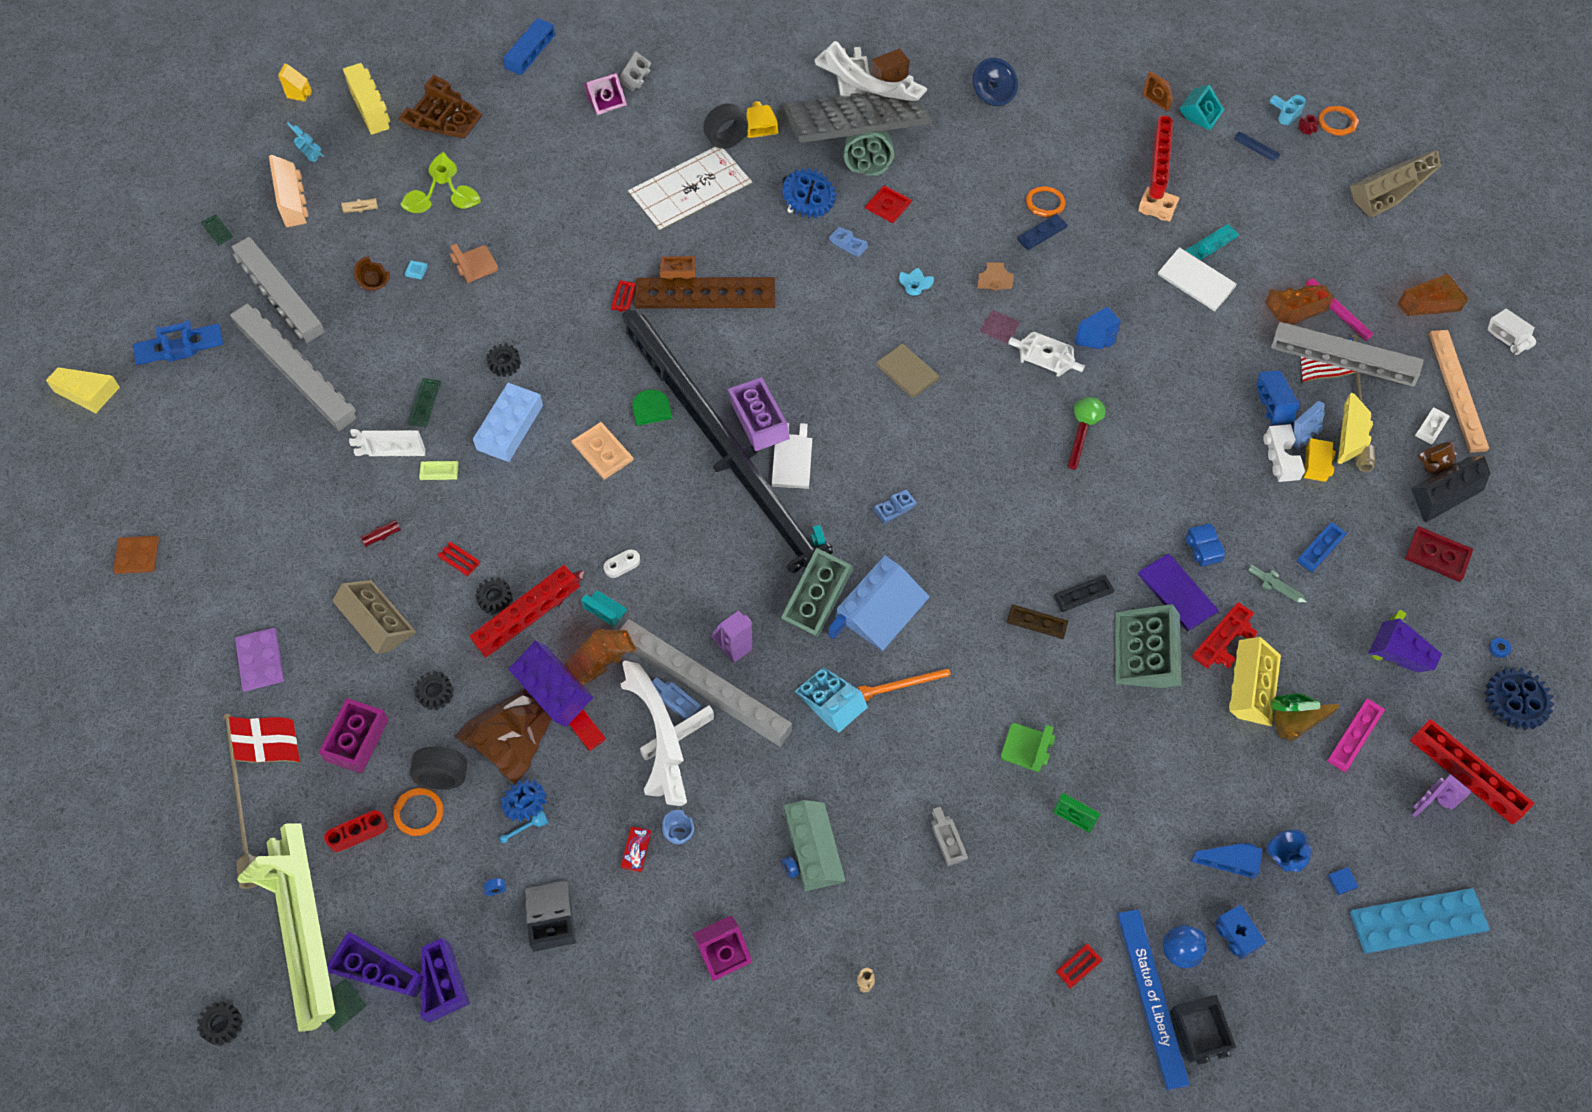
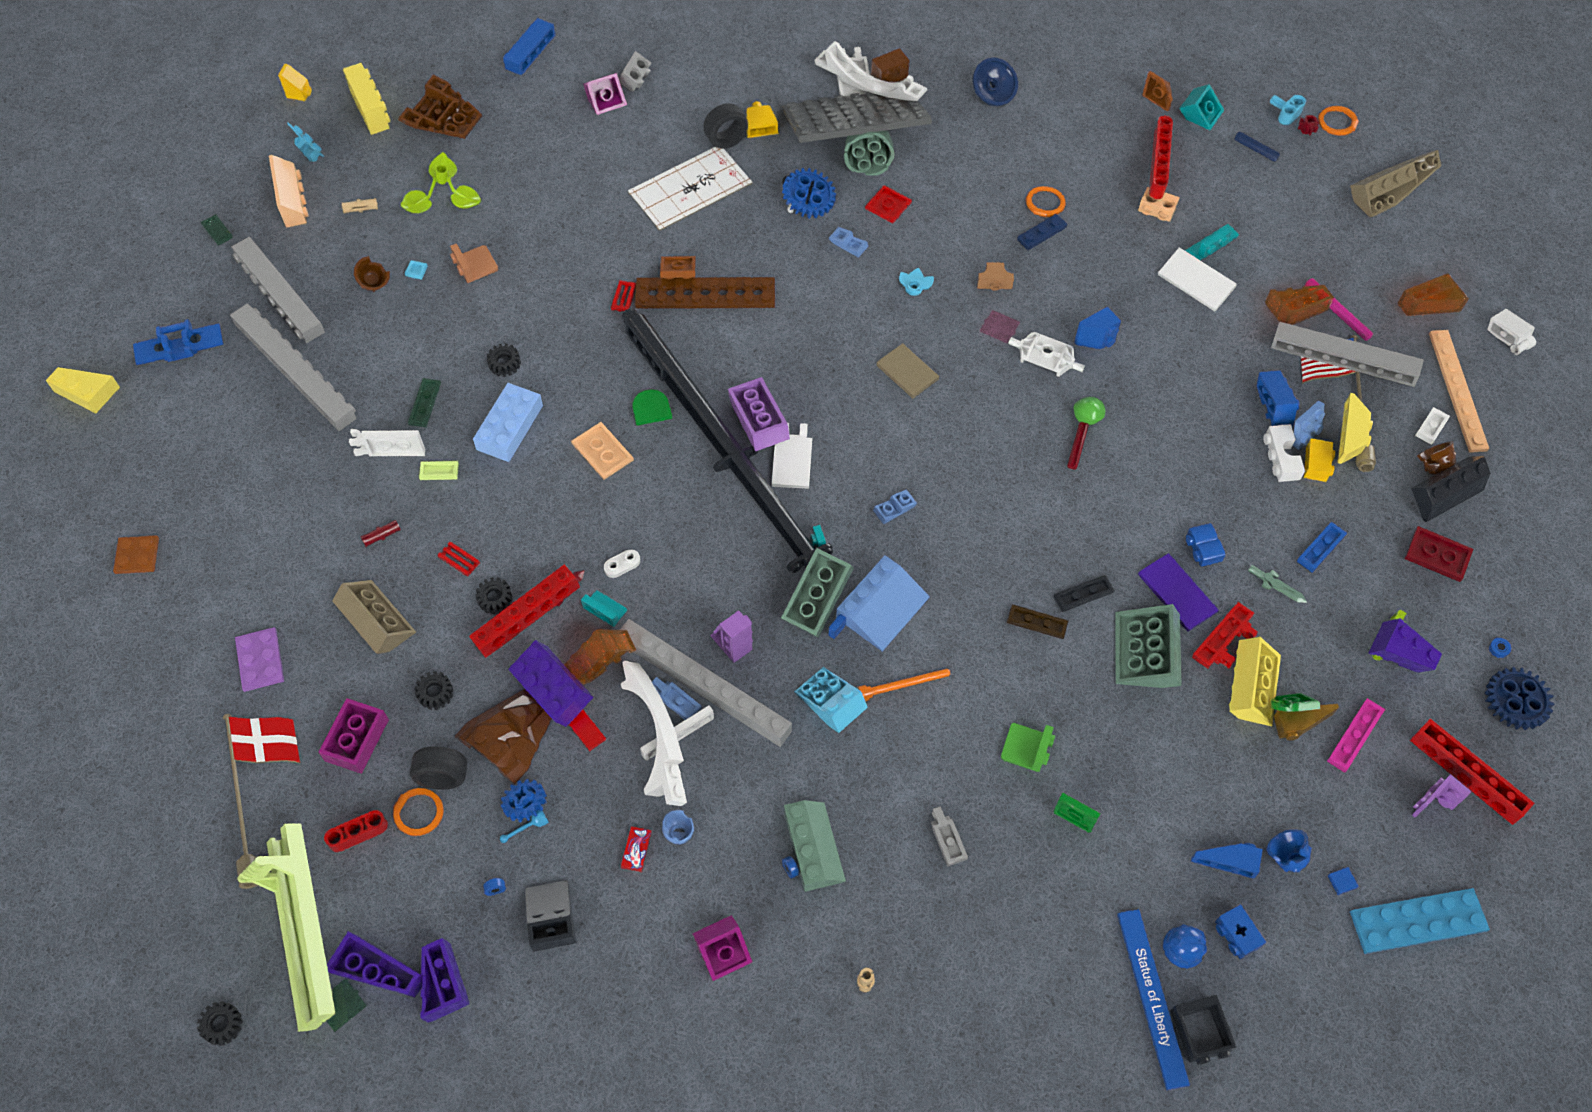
red tile [1056,943,1103,989] -> none

